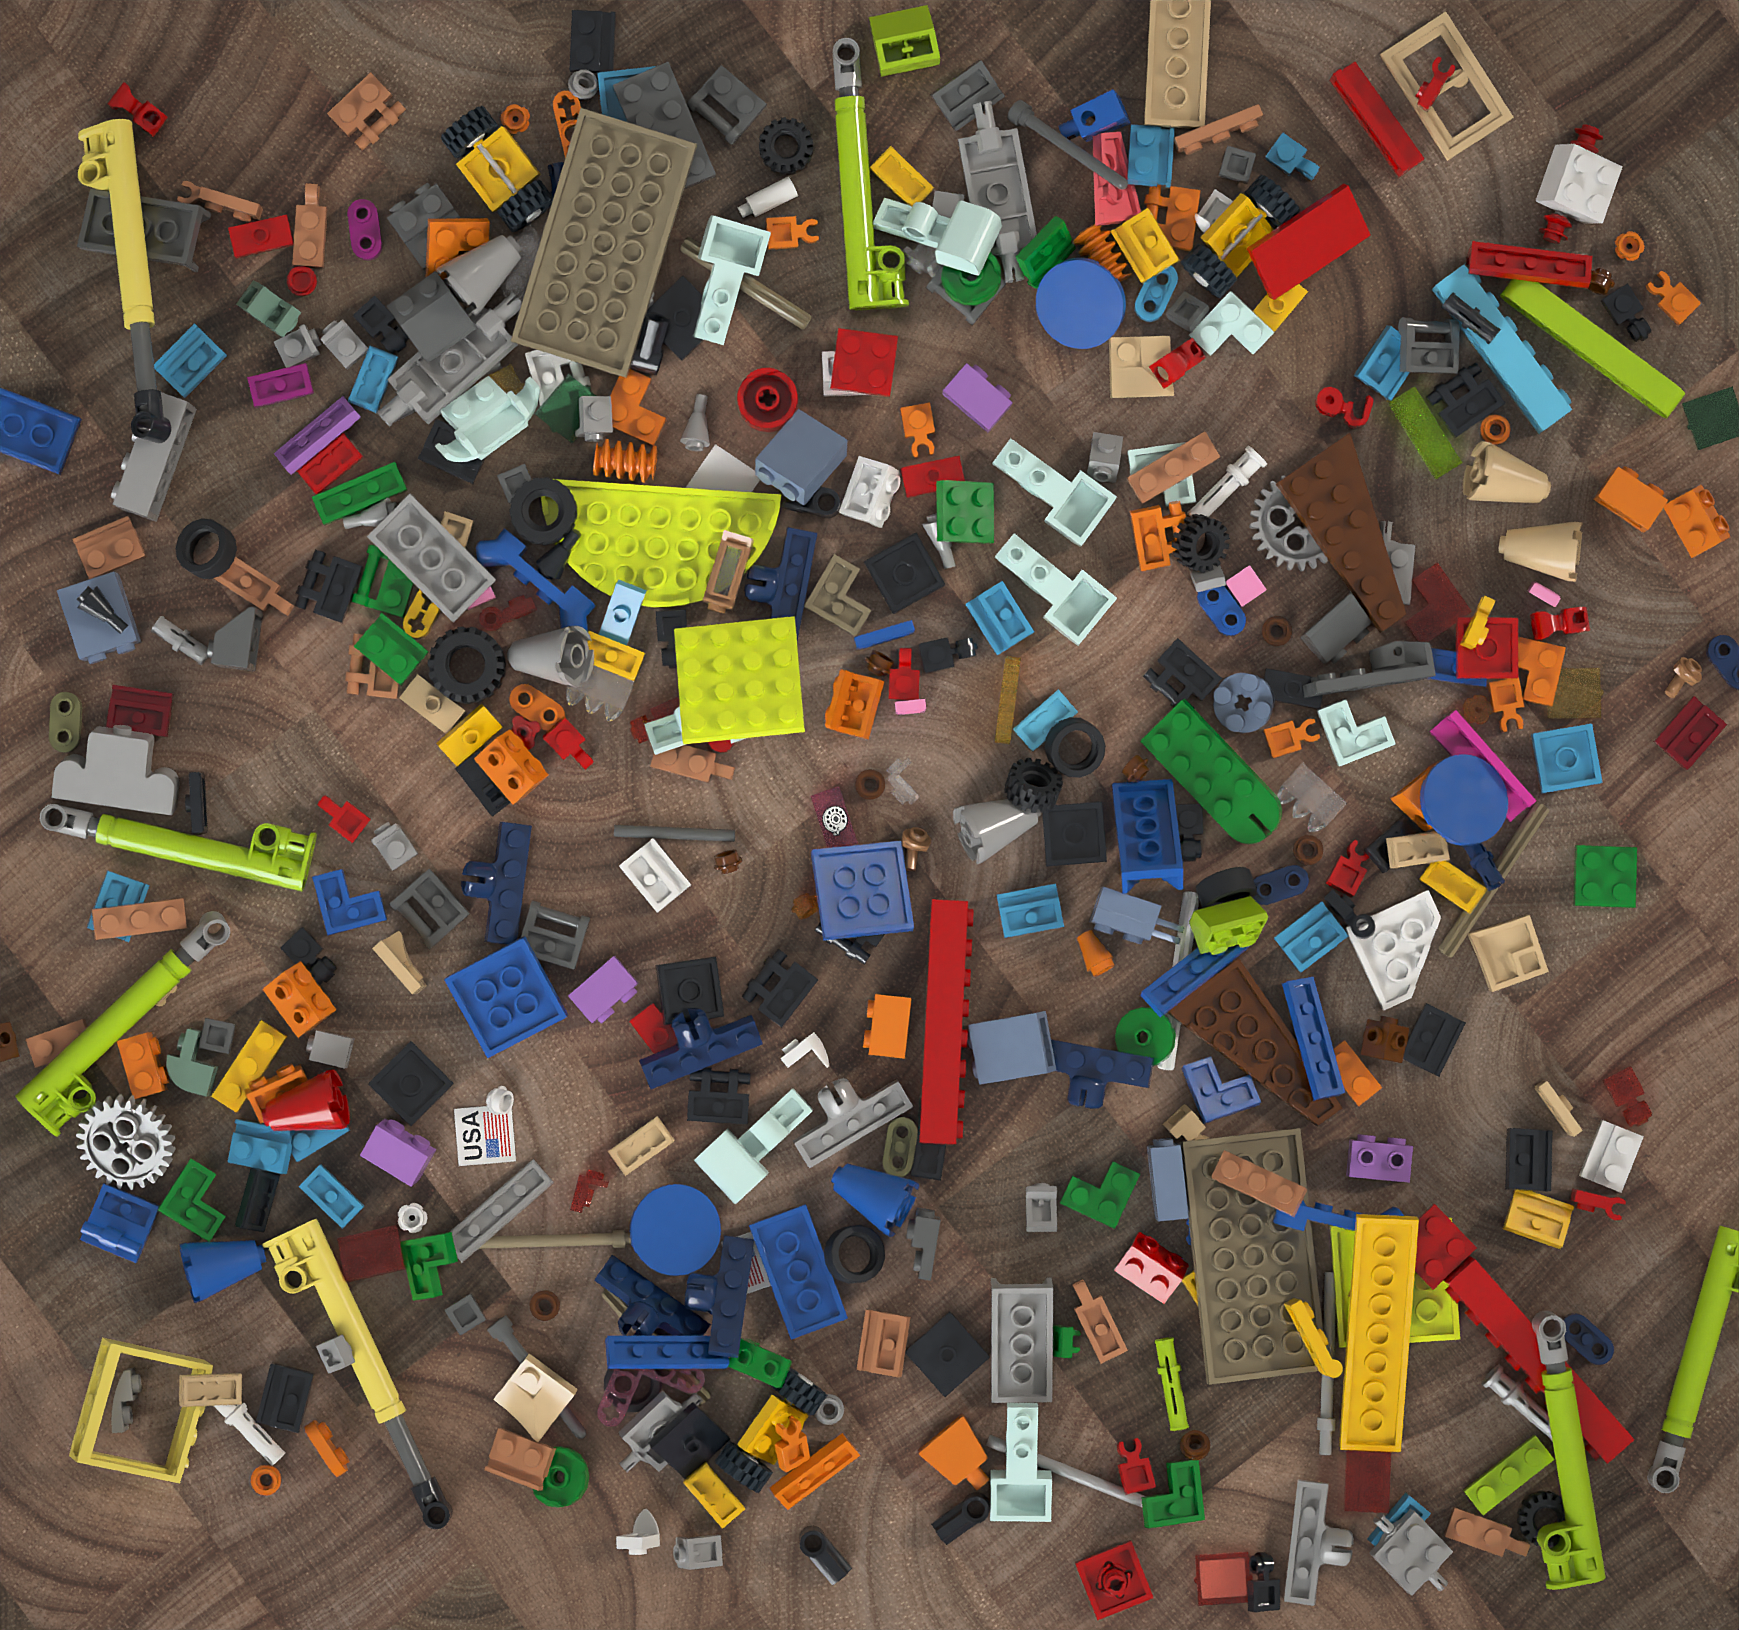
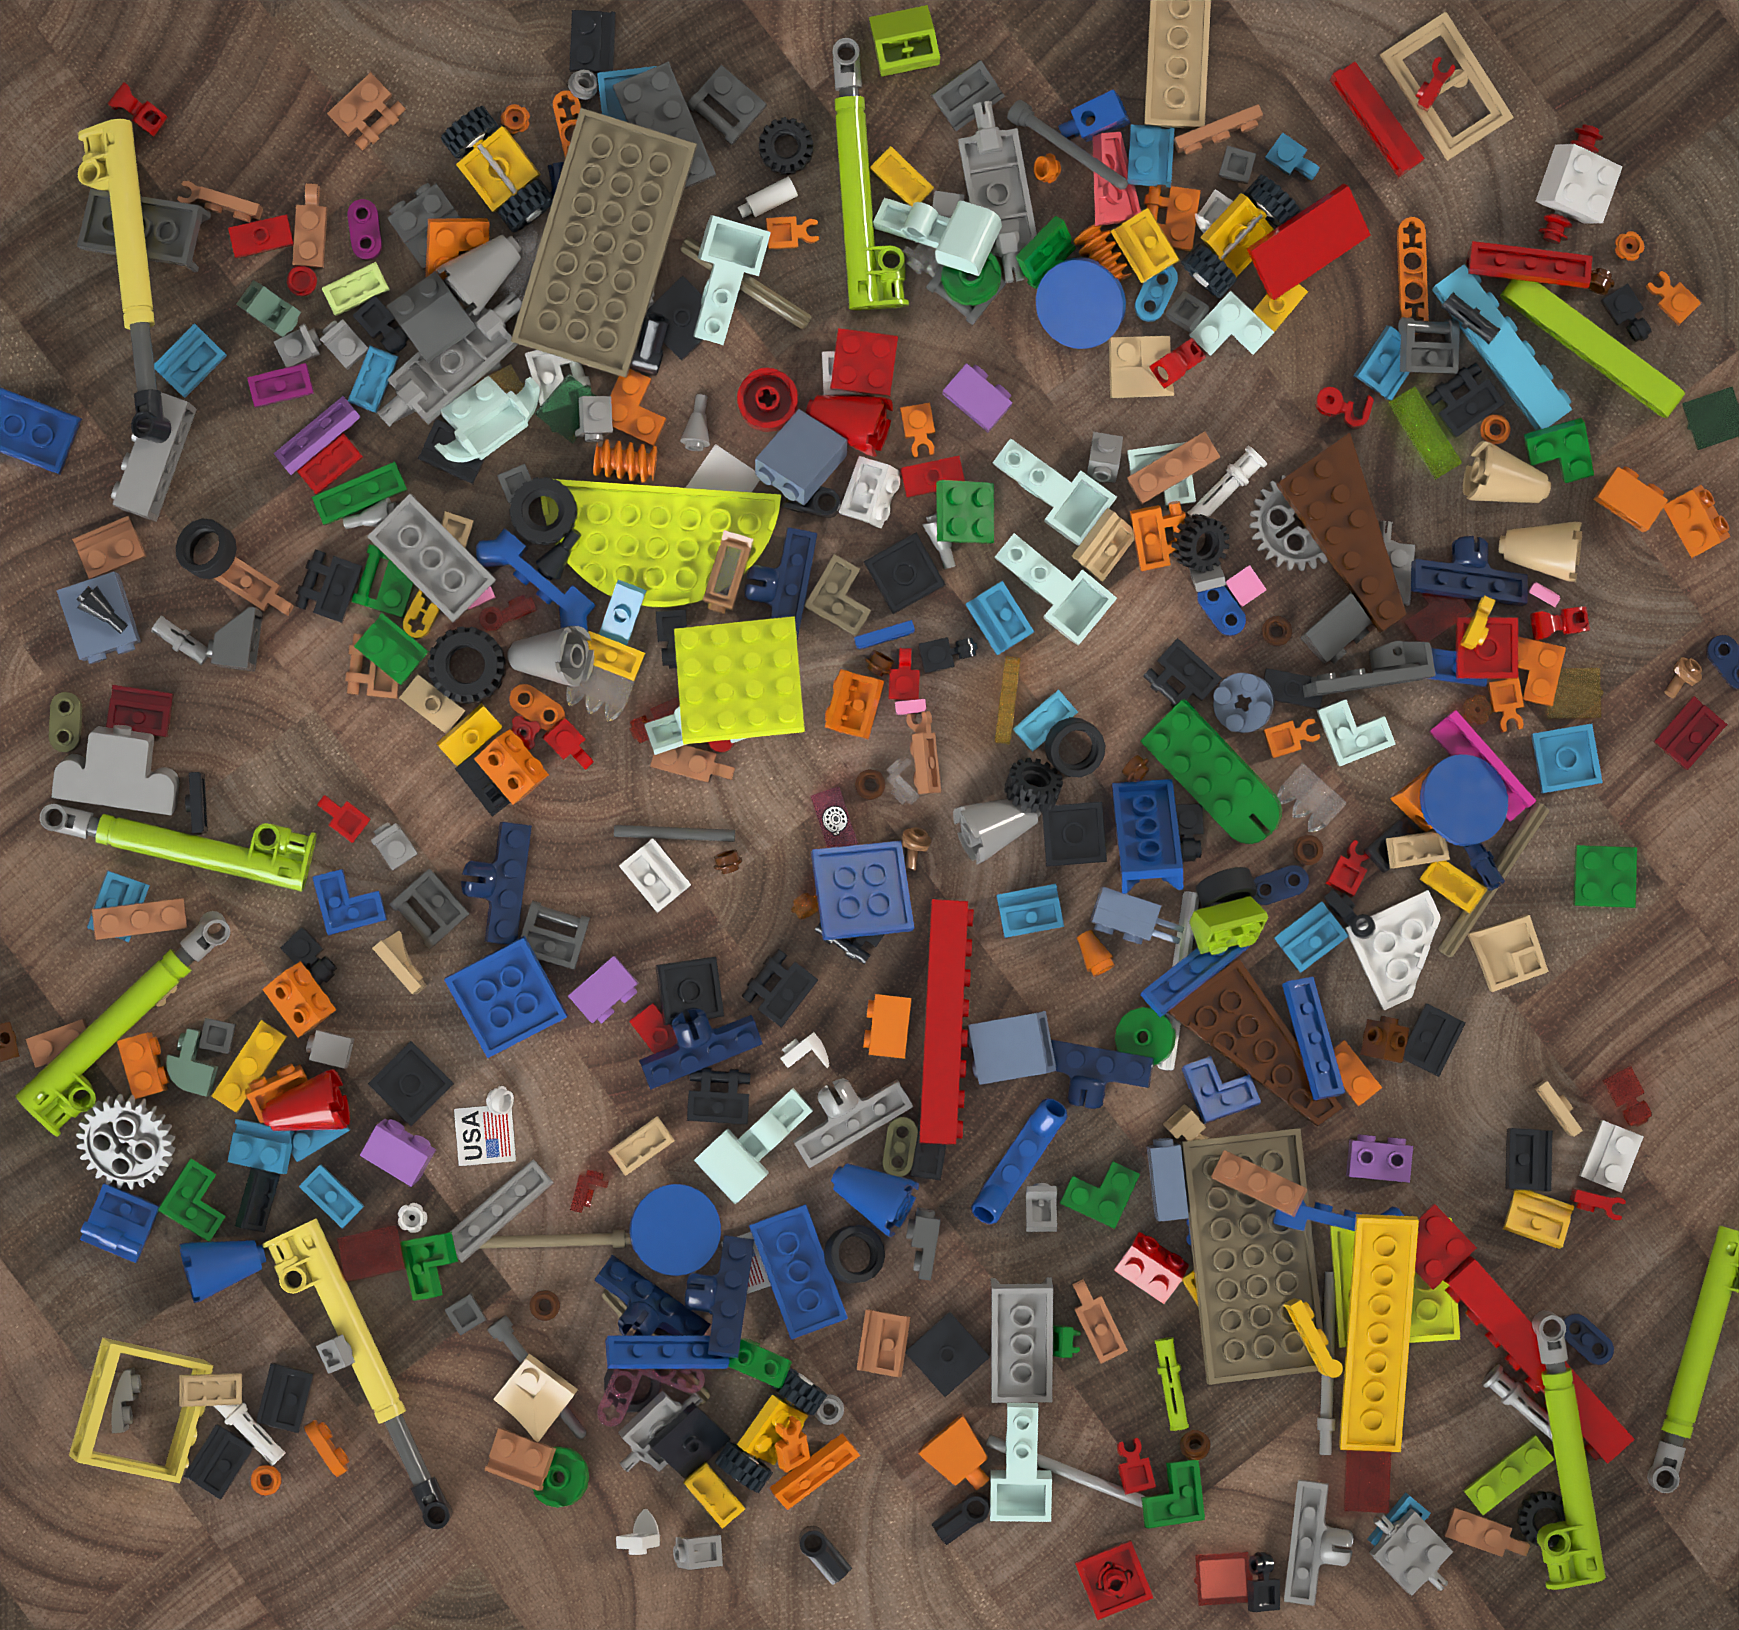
none -> black plate [184,1424,254,1500]
none -> yellowish green plate [322,262,390,316]
none -> red cone [806,395,893,457]
none -> nougat plate [906,711,941,794]
none -> blue plate [971,1098,1068,1224]
none -> orange plate [1034,153,1061,183]
none -> tan plate [1072,508,1134,582]
none -> orange beam [1397,217,1429,335]
none -> dark blue plate [1411,536,1528,607]
none -> green plate [1523,418,1594,483]

